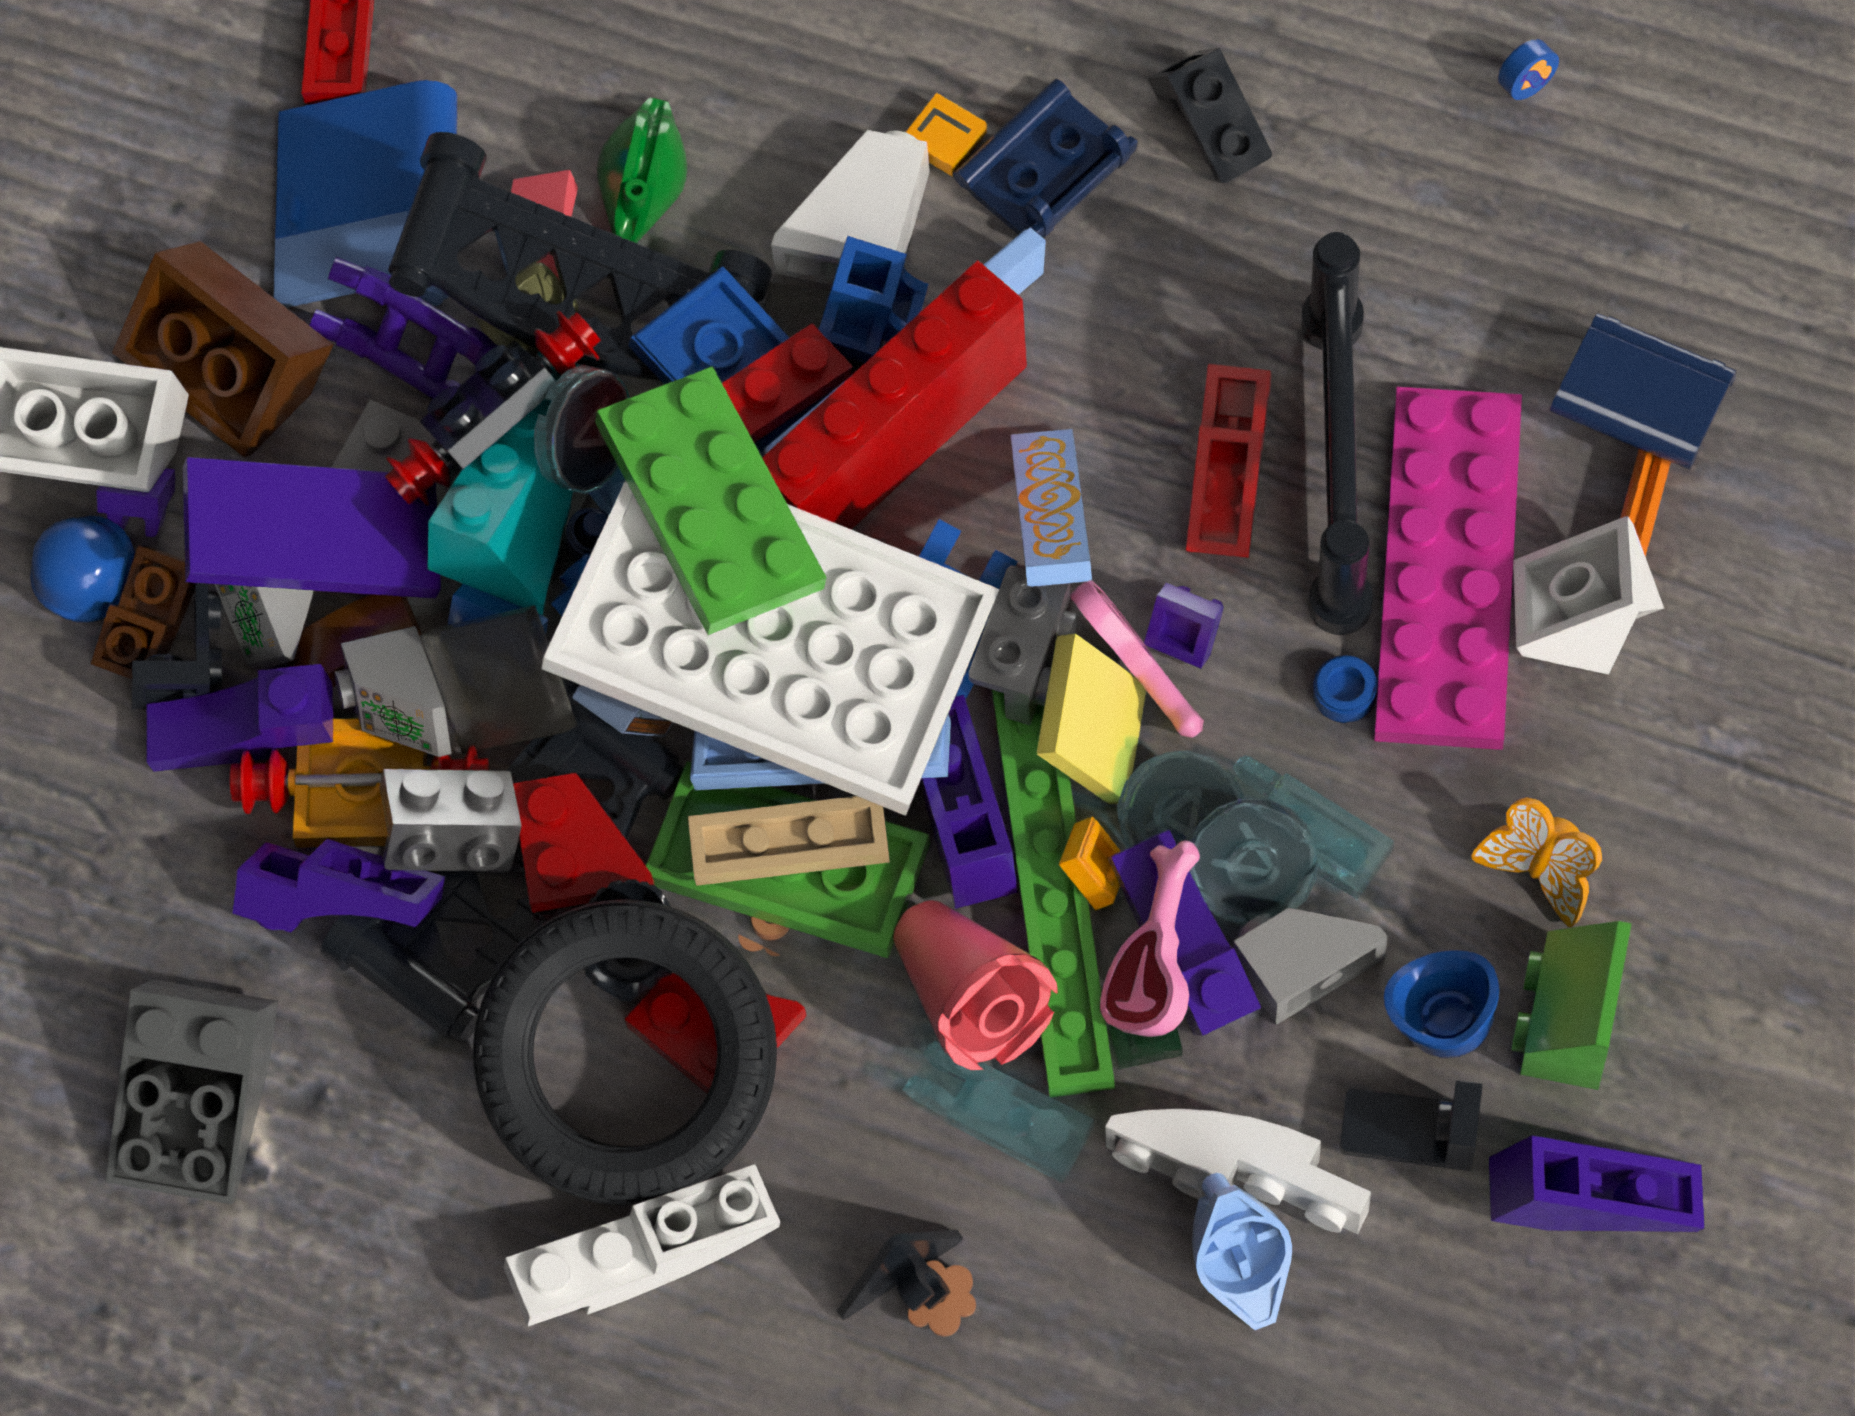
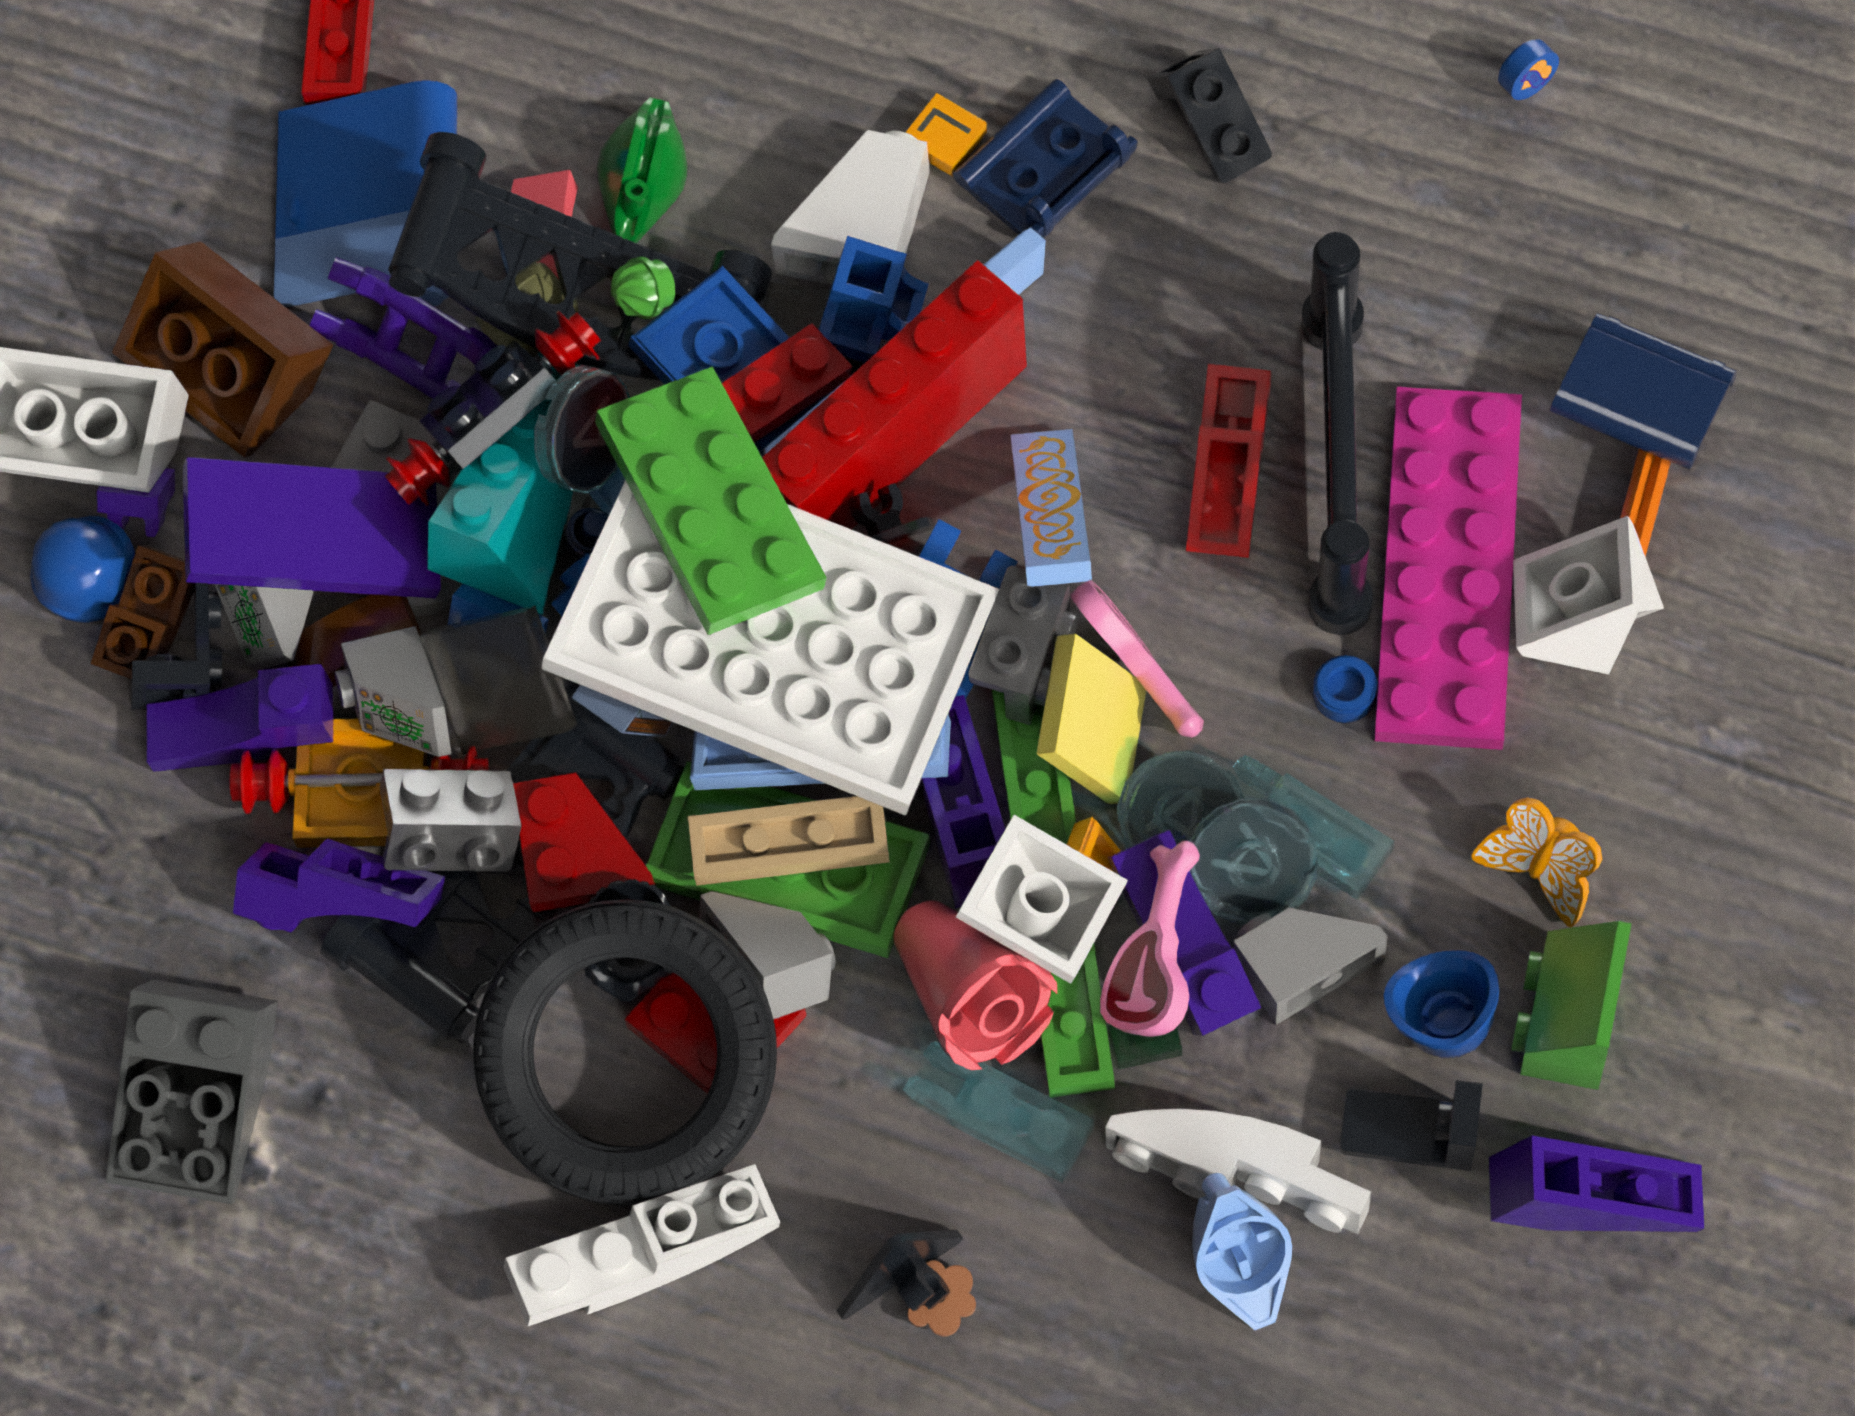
dark purple tile [1144,583,1224,669] -> none
none -> bright green plate [611,257,675,319]
none -> light grey slope [699,891,836,1019]
none -> black piece [849,483,935,544]
none -> white slope [956,815,1128,984]

